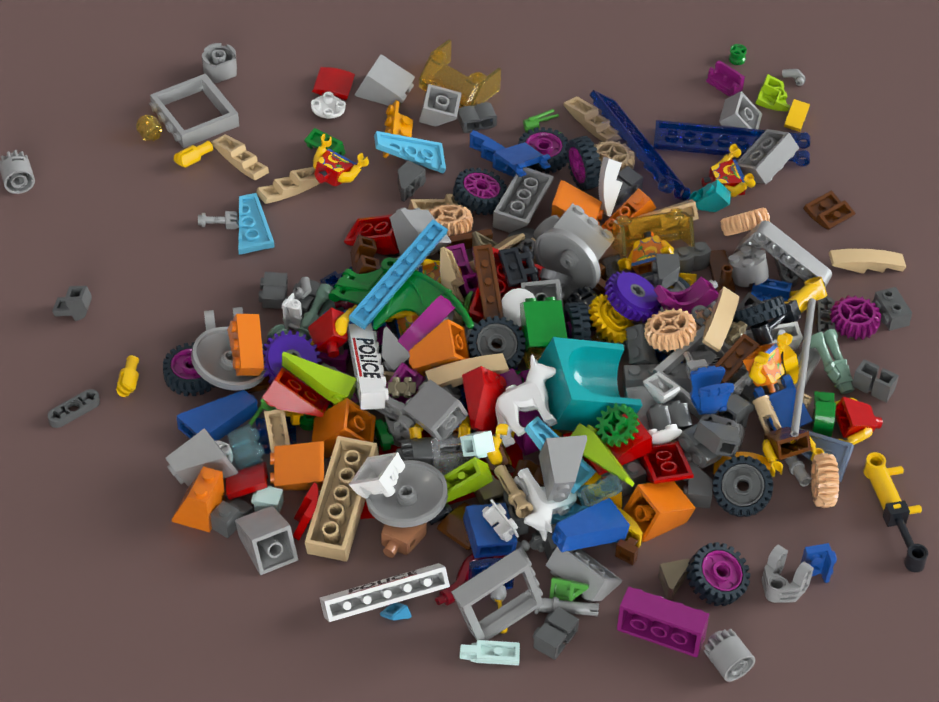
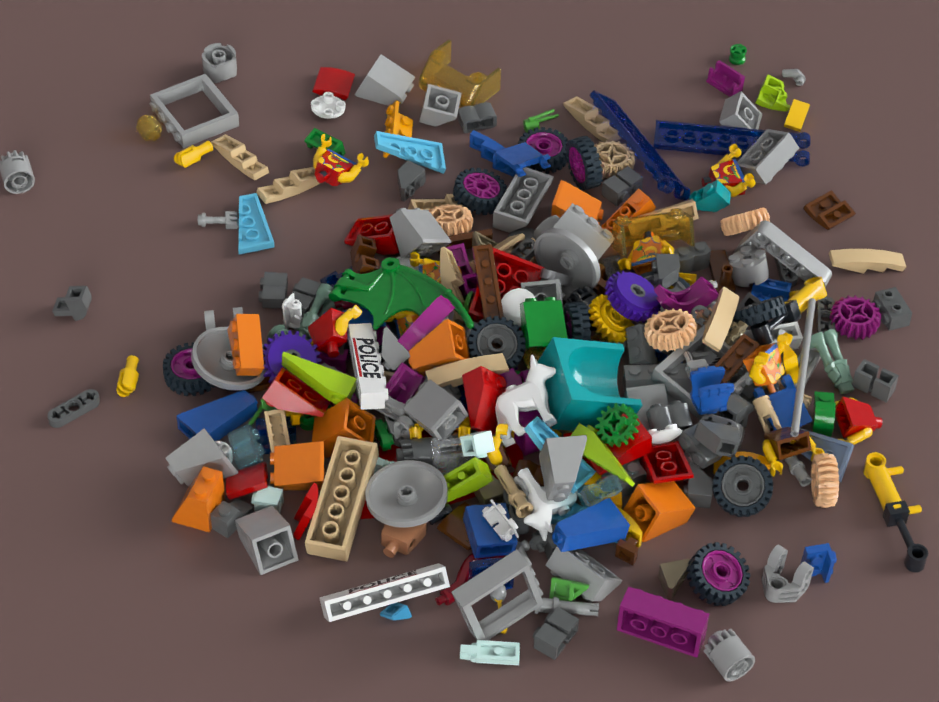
light grey arm [293,277,312,300] -> none
dark azure plate [349,219,448,330] -> none
white brick [349,452,405,499] -> none
dark tan piece [388,377,416,398] -> none
black plate [498,246,539,288] -> none
white slope [599,157,623,217] -> none
white slope [643,371,680,405] -> none

